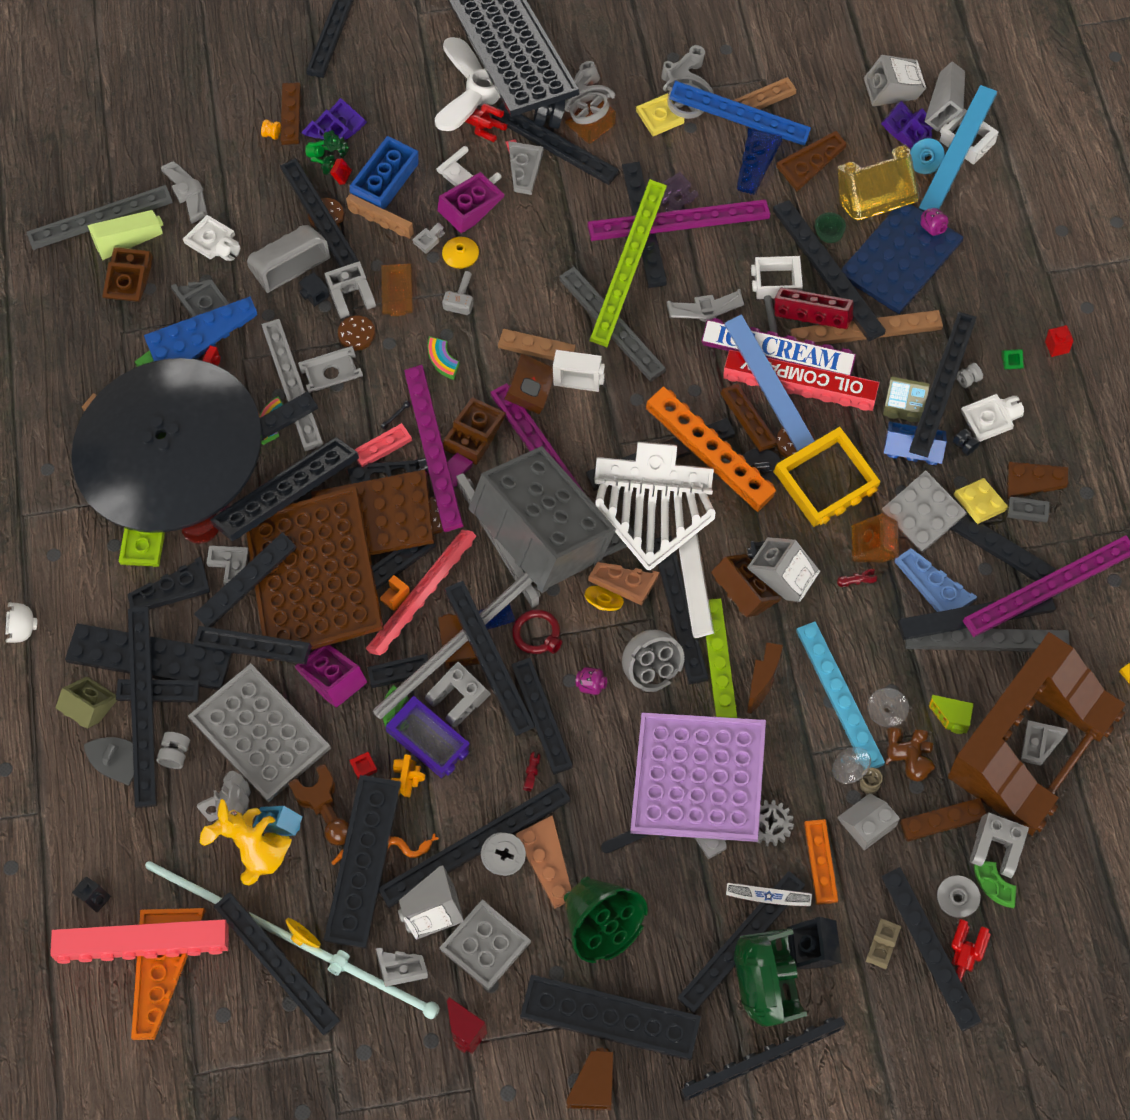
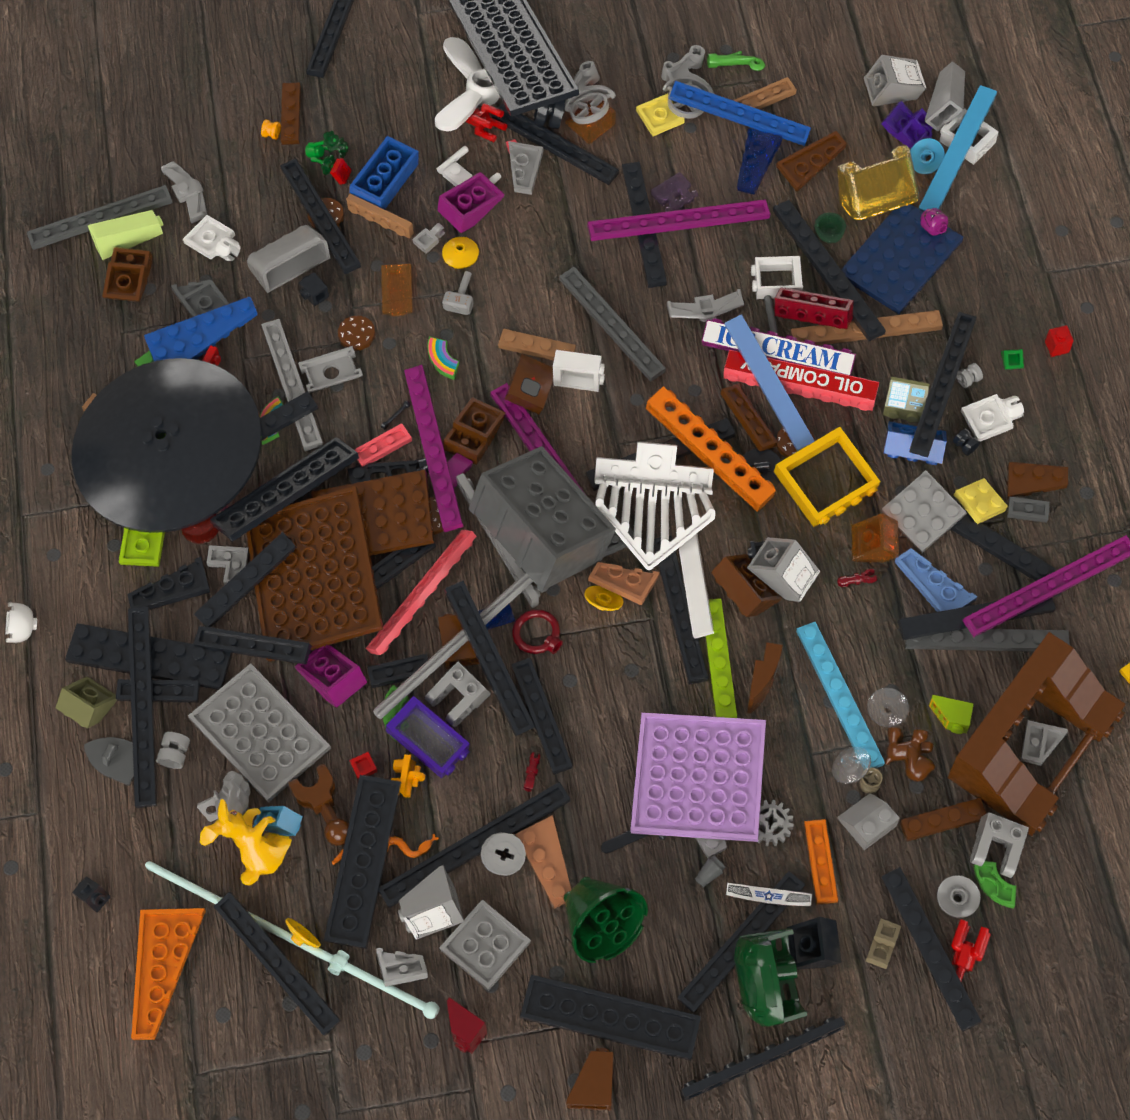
coral brick [51,920,229,964] -> none
dark purple slope [302,98,367,140] -> none
light grey brick [324,261,376,319] -> none
orange panel [380,575,410,611] -> none
magenta head [576,667,607,695] -> none
lime plate [590,179,667,347] -> none
light grey cylinder [622,630,684,692] -> none
none -> dark grey cone [694,856,726,888]
none -> bright green plant [707,51,765,71]

